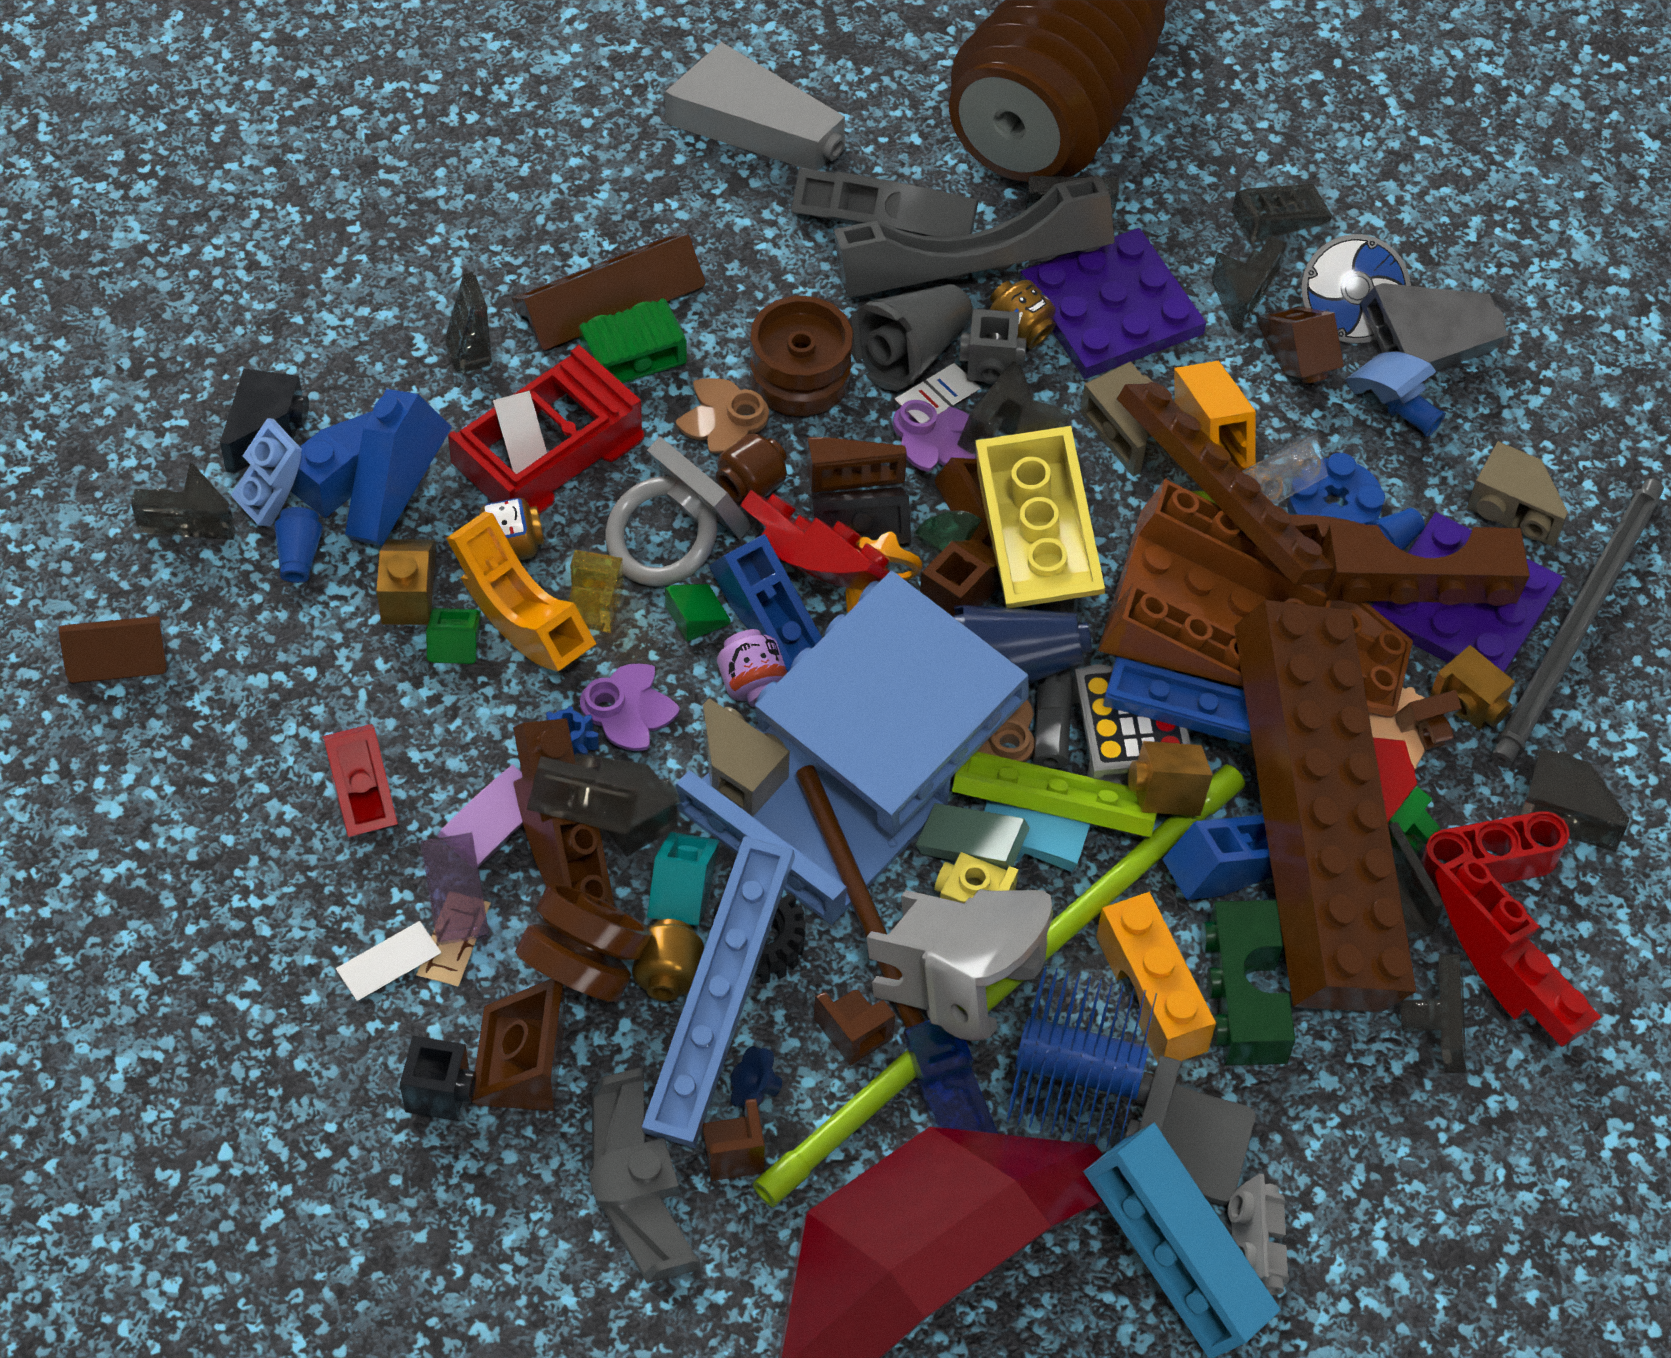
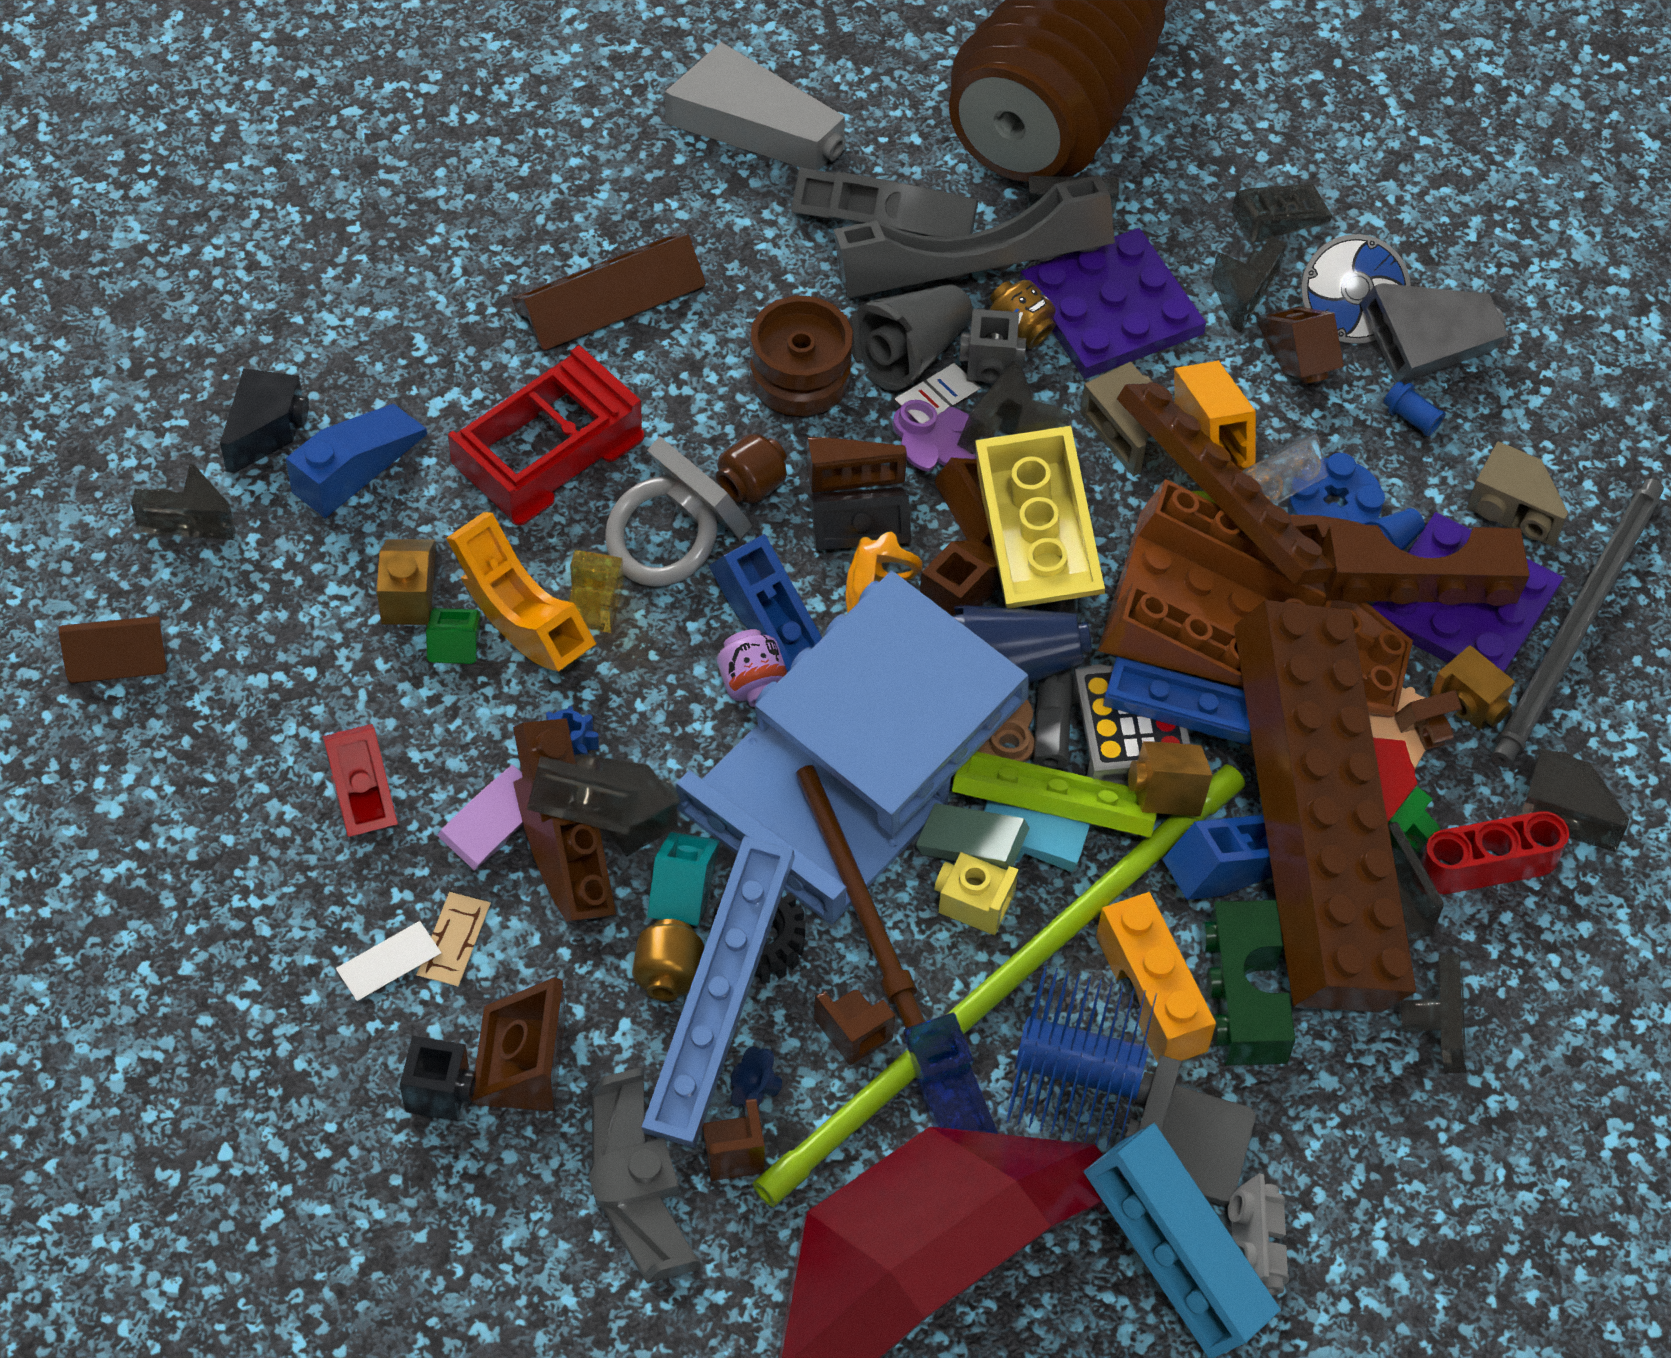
light blue slope [231,418,302,527] -> none
blue cone [274,507,323,583] -> none
blue slope [345,389,452,546] -> none
clear purple tile [421,832,489,945] -> none
clear smoke slope [445,272,492,373] -> none
head [479,498,544,561] -> none
white sticker [493,391,547,474] -> none
reddish brown wheel [515,882,652,1002] -> none
green brick [579,298,687,383] -> none
medium lavender plate [580,664,680,751] -> none
green slope [665,584,731,642] -> none
medium nougat plate [676,378,769,454] -> none
dark tan slope [703,698,790,817] -> none
red slope [740,490,890,590] -> none
light grey piece [867,889,1053,1041] -> none
clear green tile [914,511,983,551] -> none
medium blue slope [1345,352,1436,404] -> none
red slope [1435,851,1602,1047] -> none

